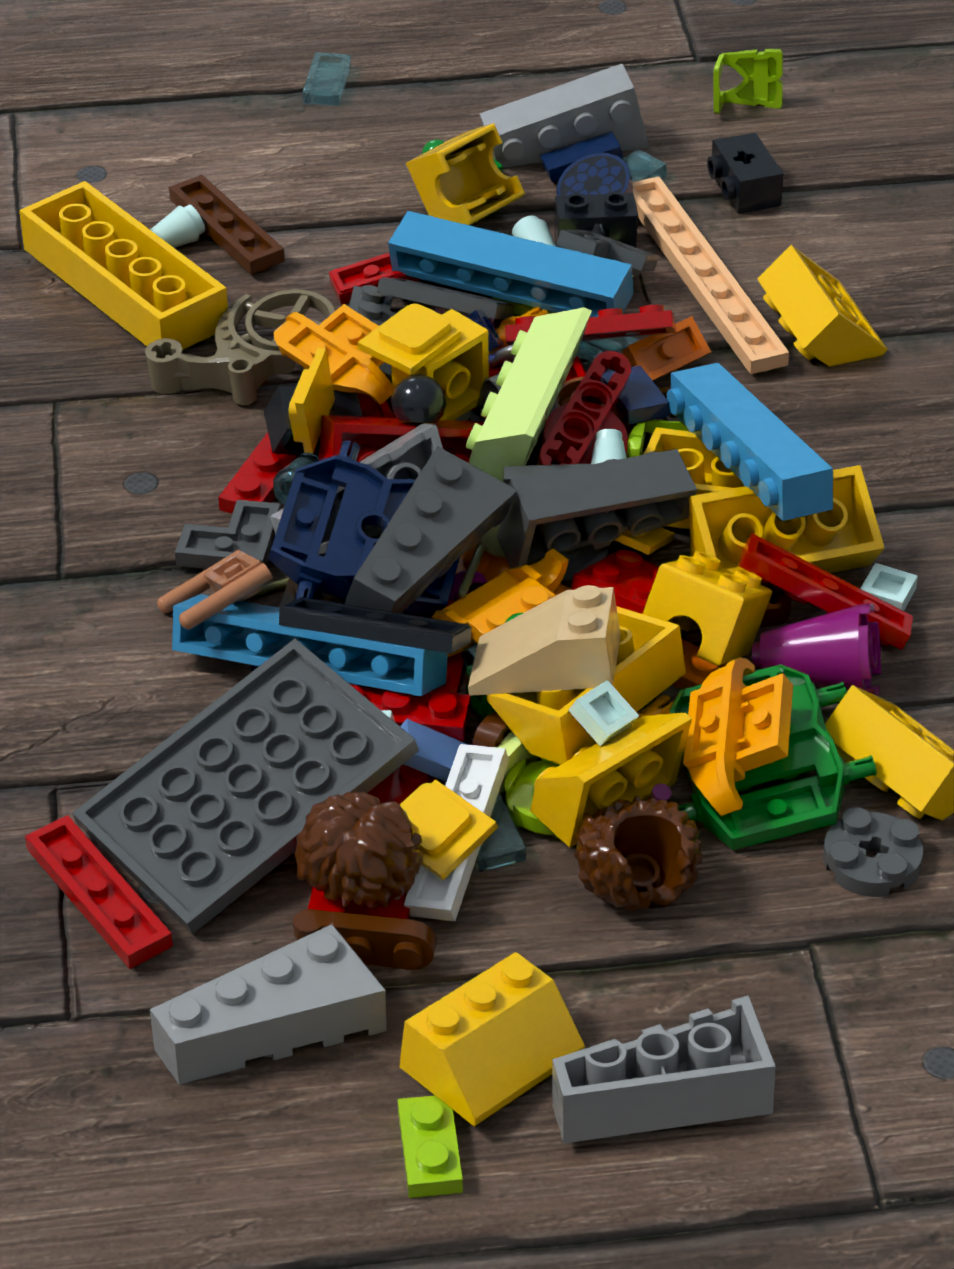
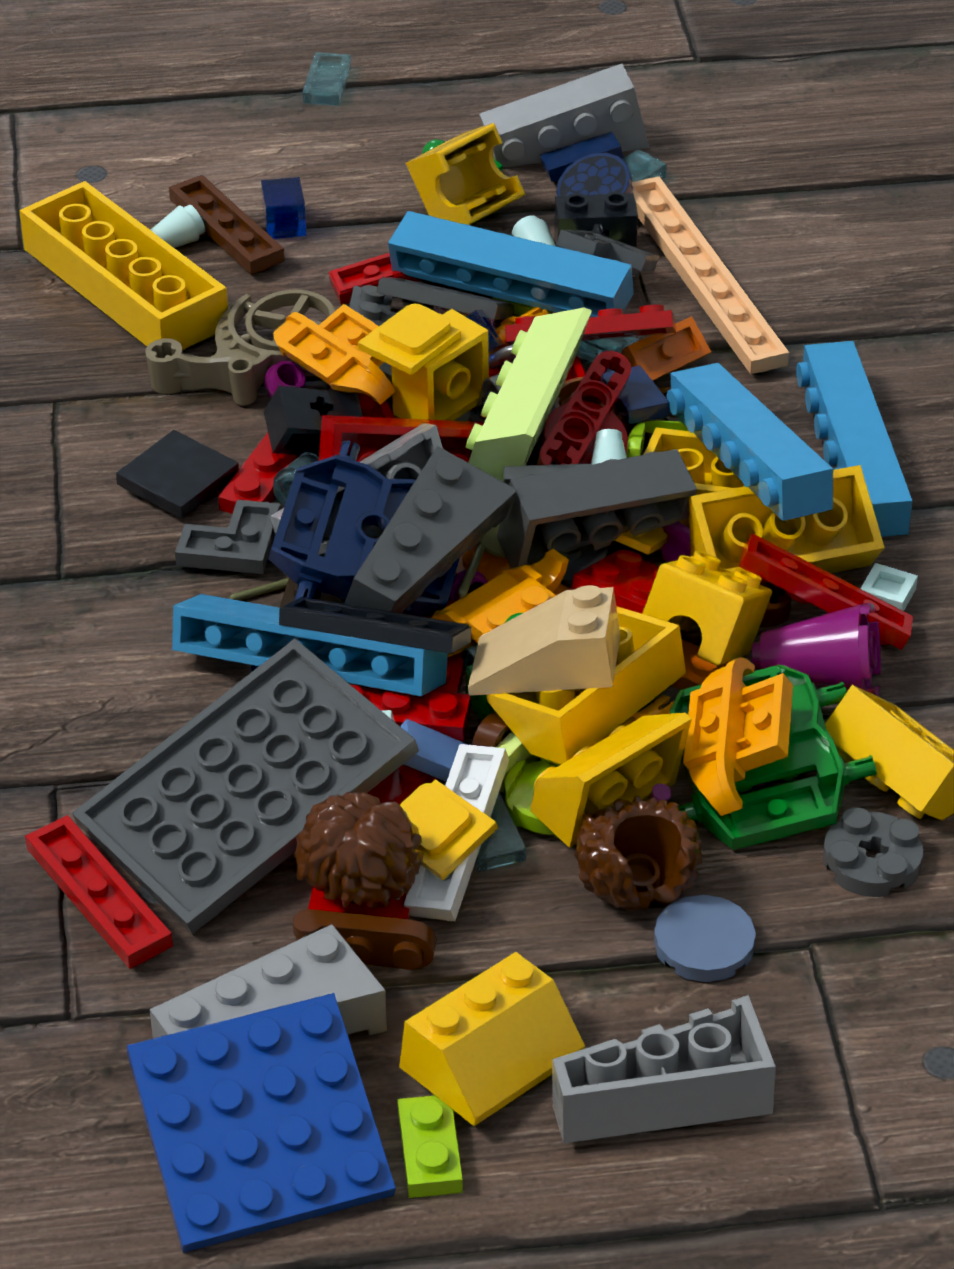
nougat plate [157,550,273,630] -> none
yellow piece [289,348,335,454] -> none
black piece [391,374,446,424] -> none
light aqua plate [568,680,639,747] -> none
black brick [707,132,784,214] -> none
lime piece [713,49,783,114] -> none
yellow slope [757,245,888,367] -> none
none -> black tile [116,430,239,518]
none -> blue plate [127,993,396,1253]
none -> clear blue brick [261,177,307,239]
none -> magenta plate [264,361,305,397]
none -> sand blue tile [654,895,756,982]
none -> magenta plate [661,522,691,562]
none -> dark azure brick [796,341,912,537]

